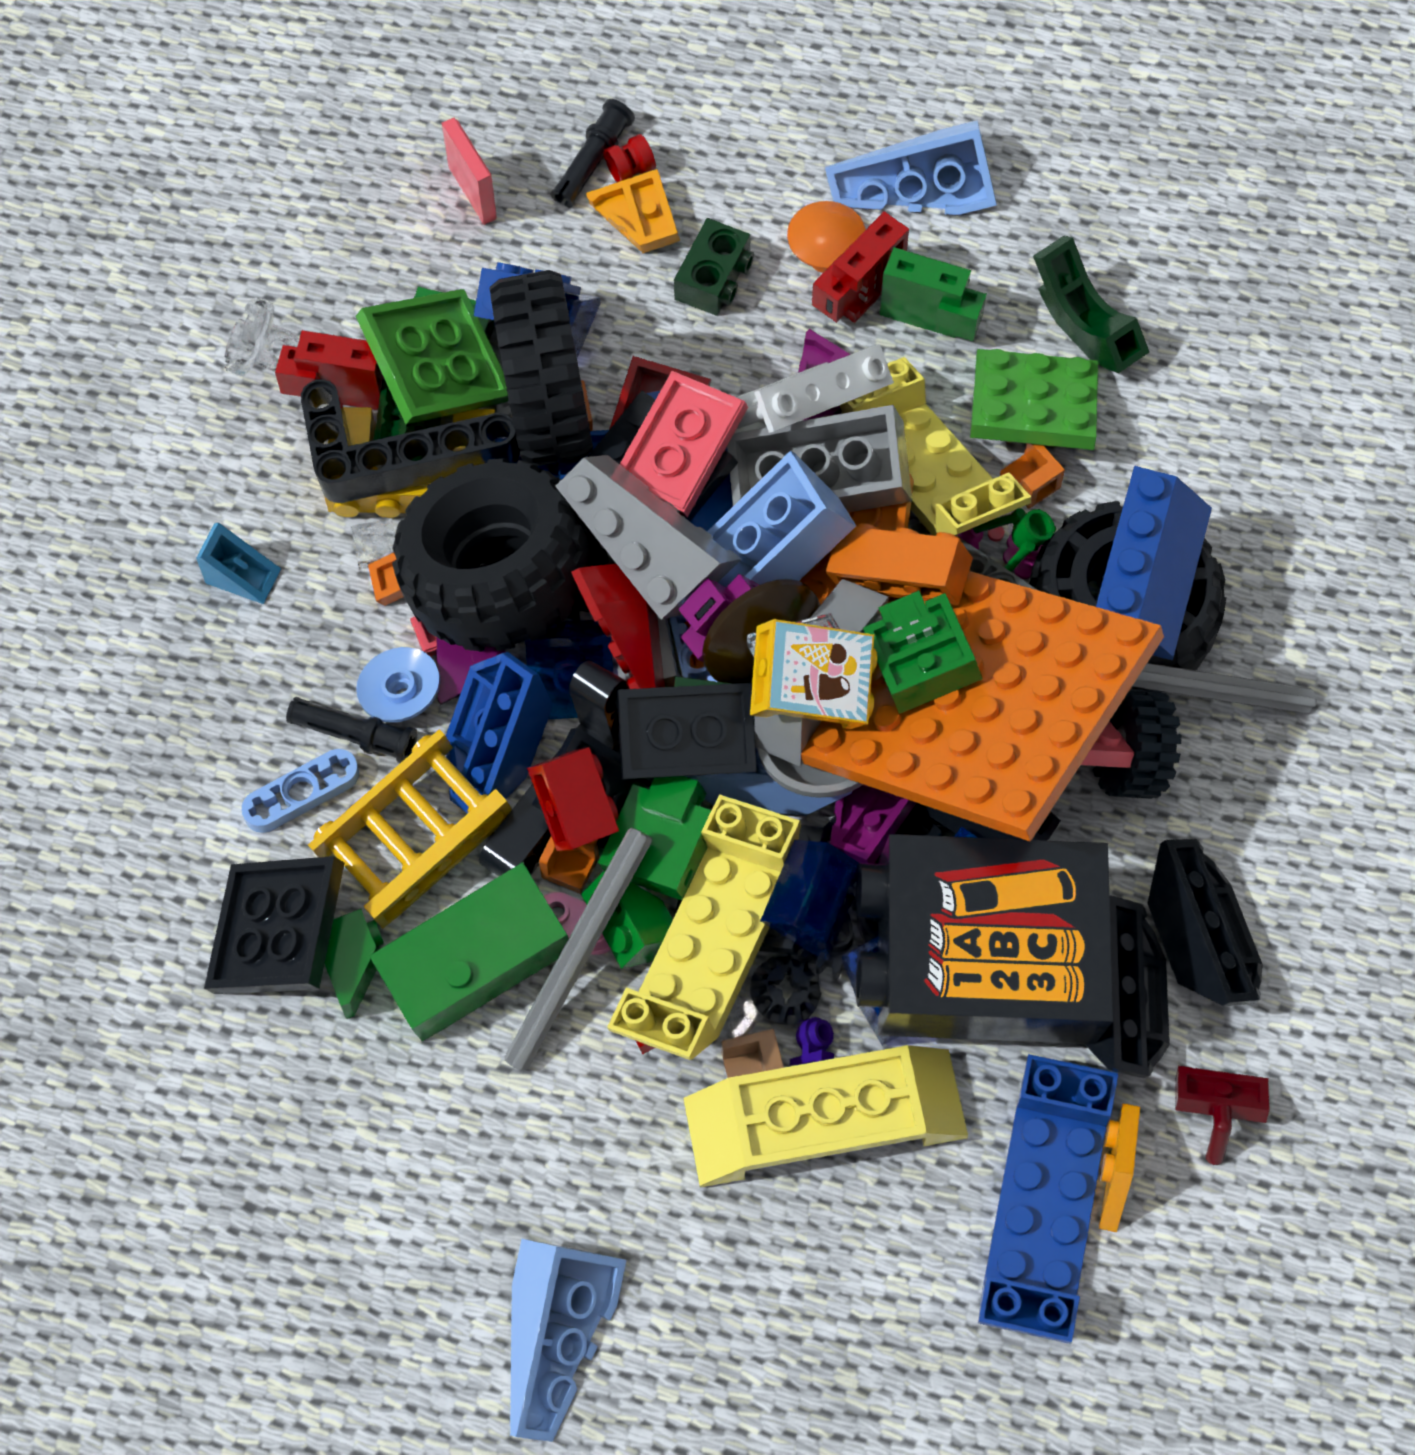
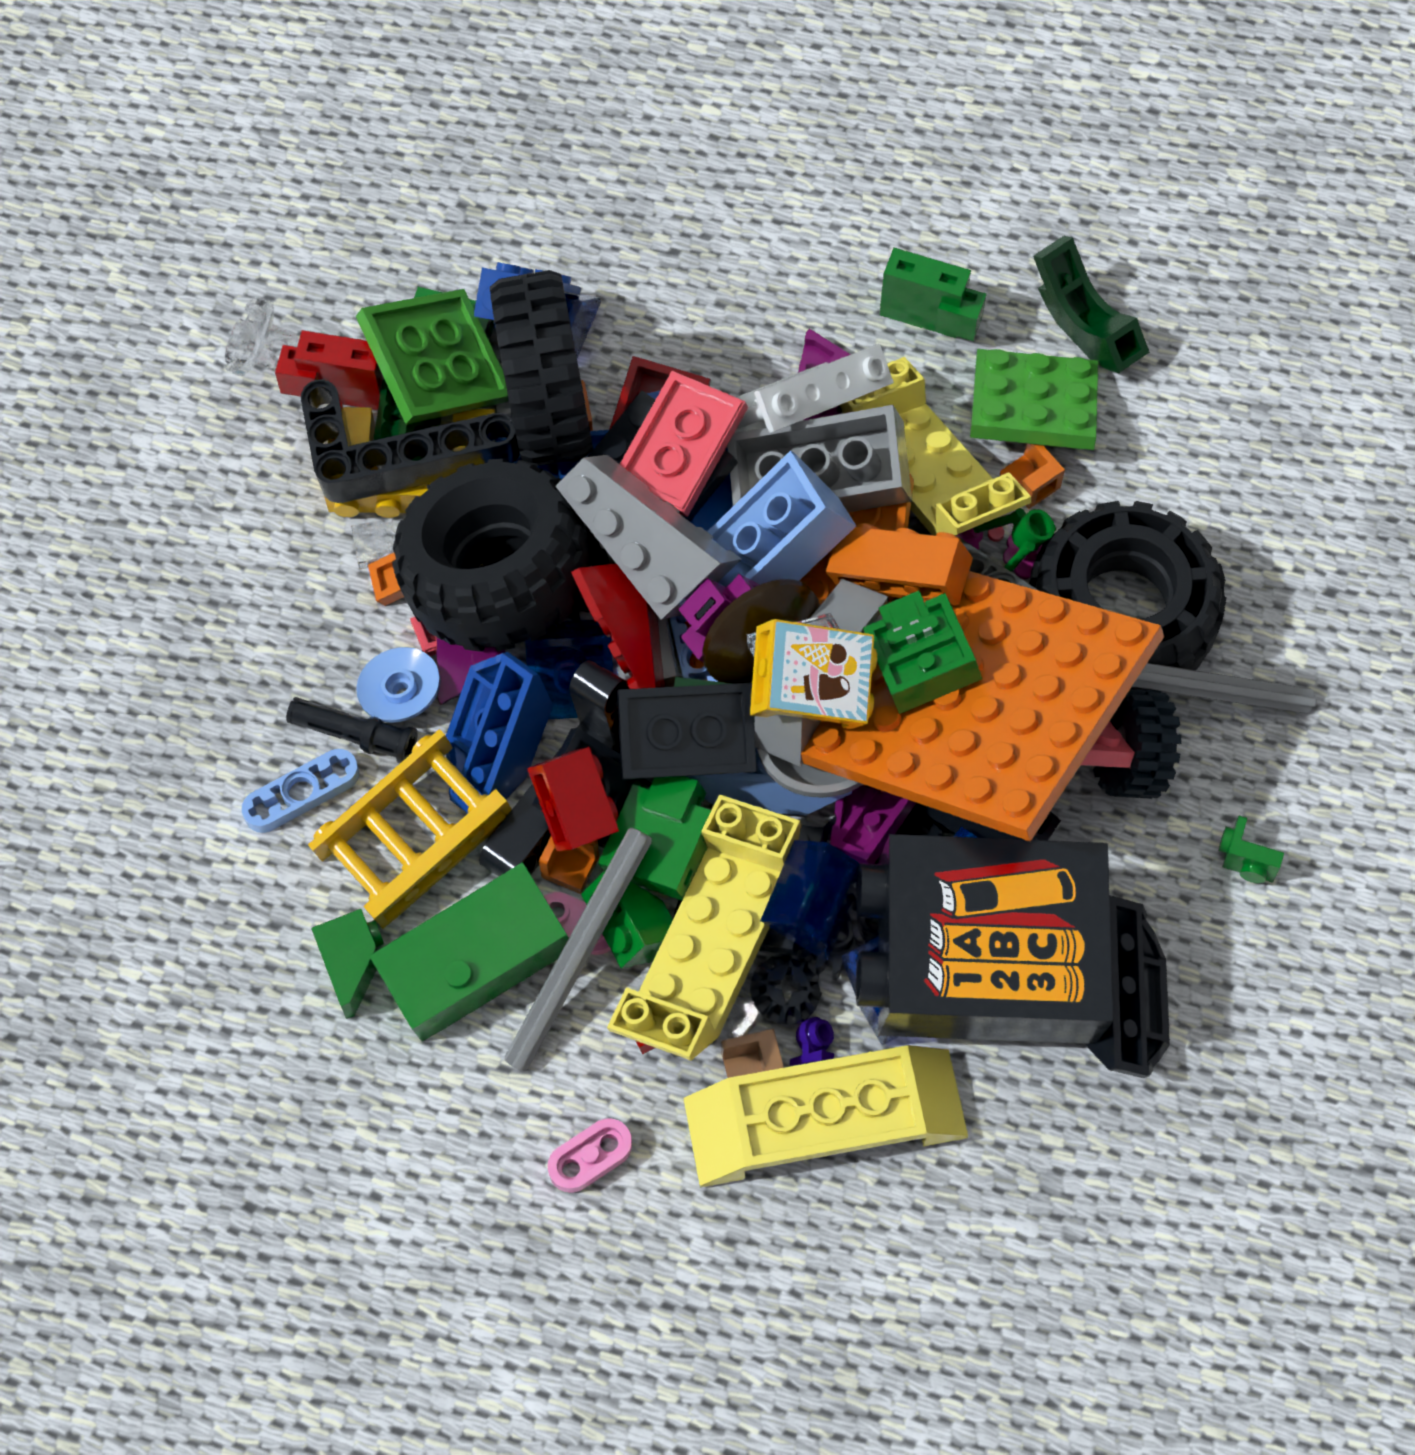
dark azure slope [196,522,281,604] -> none
black plate [204,856,345,994] -> none
coral tile [442,118,497,225] -> none
light blue wedge [510,1239,626,1442] -> none
black pin [551,99,635,208] -> none
light orange wing [586,169,680,253] -> none
red wheel [604,134,656,182] -> none
dark green brick [674,218,754,316] -> none
orange dish [787,201,866,273] -> none
red piece [812,211,909,323] -> none
light blue wedge [825,120,997,215] -> none
blue slope [978,1054,1119,1344] -> none
blue slope [1096,466,1212,660] -> none
light orange wing [1098,1103,1140,1232] -> none
black wedge [1147,839,1263,1006] -> none
dark red plate [1175,1066,1270,1165] -> none
none -> bright pink plate [548,1118,632,1193]
none -> green bracket [1218,815,1284,883]

